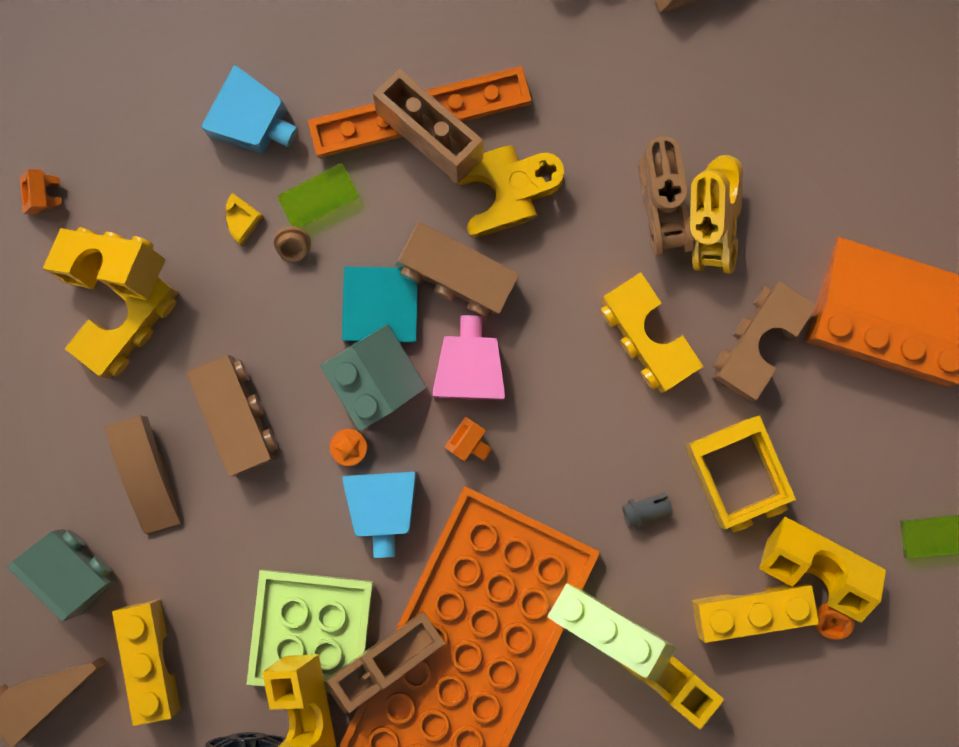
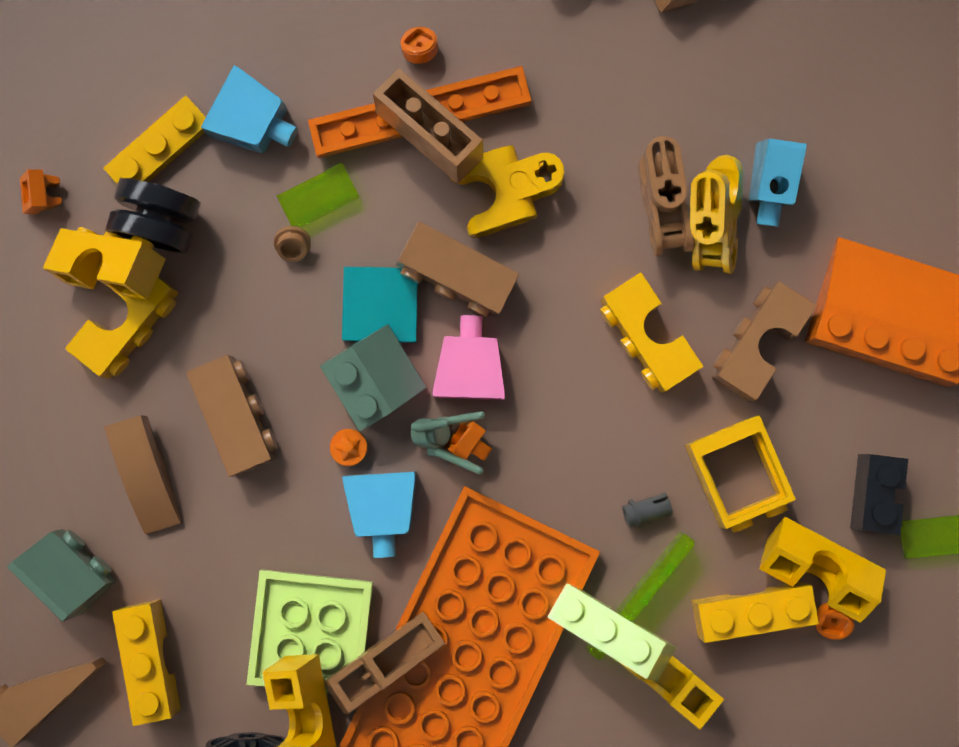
yellow tile [226,193,264,245] -> none
none -> yellow plate [103,95,206,184]
none -> black wheel [105,178,201,254]
none -> orange tile [400,27,438,64]
none -> sand green plant [411,411,485,474]
none -> clear neon green tile [586,531,695,661]
none -> medium azure torso [749,138,807,227]
none -> black brick [850,454,908,535]

